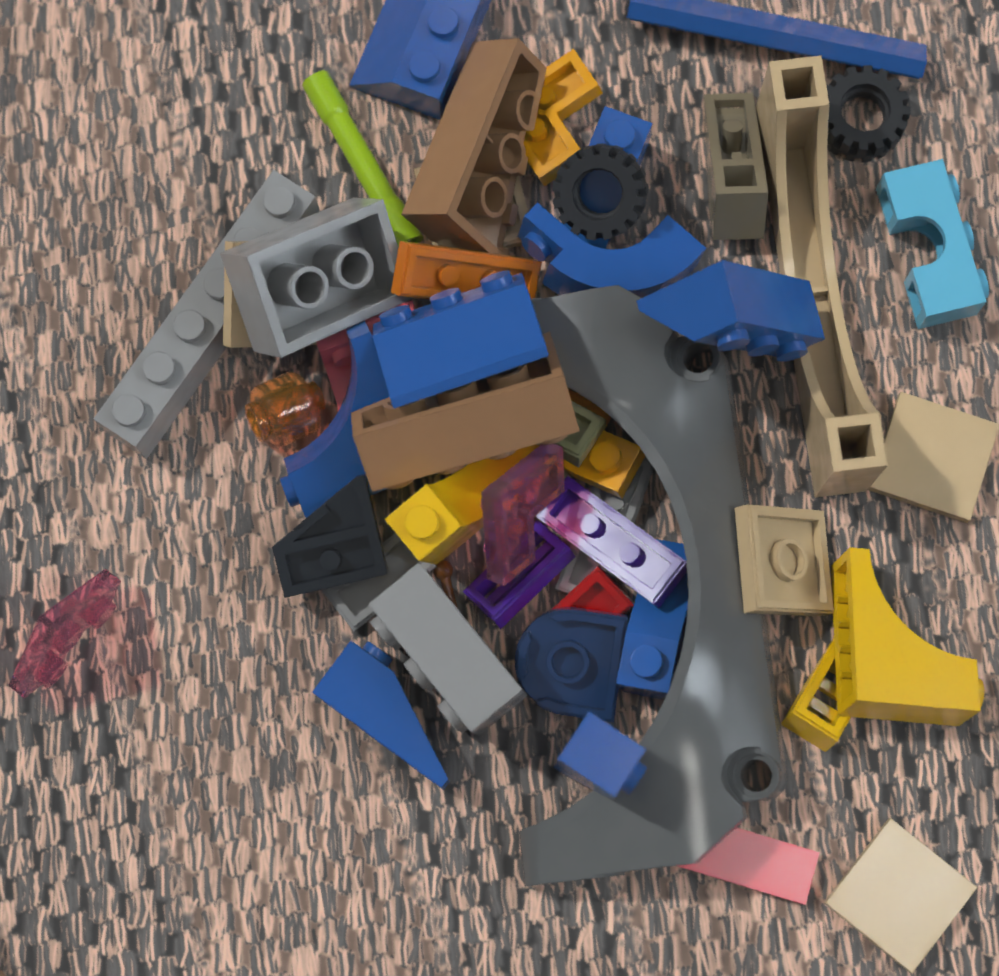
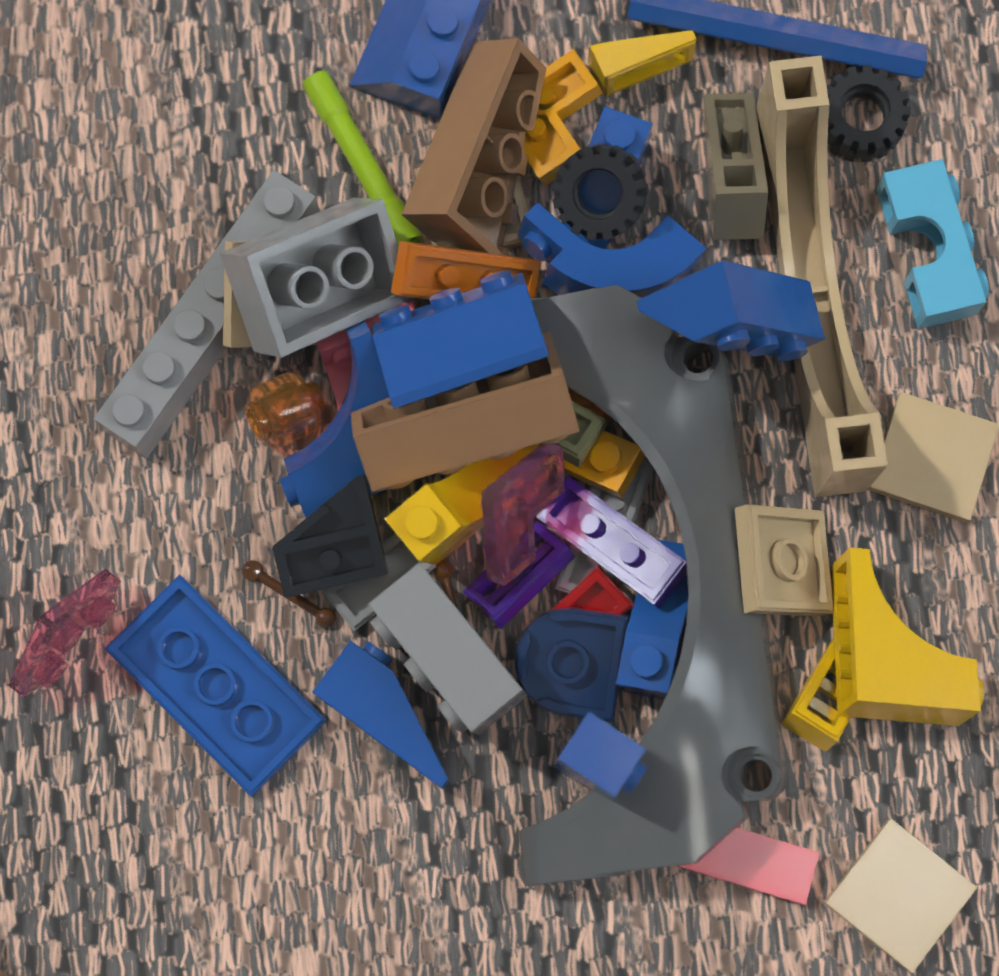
none -> blue tile [104,574,327,797]
none -> reddish brown hinge [242,560,336,628]
none -> yellow slope [588,30,697,96]

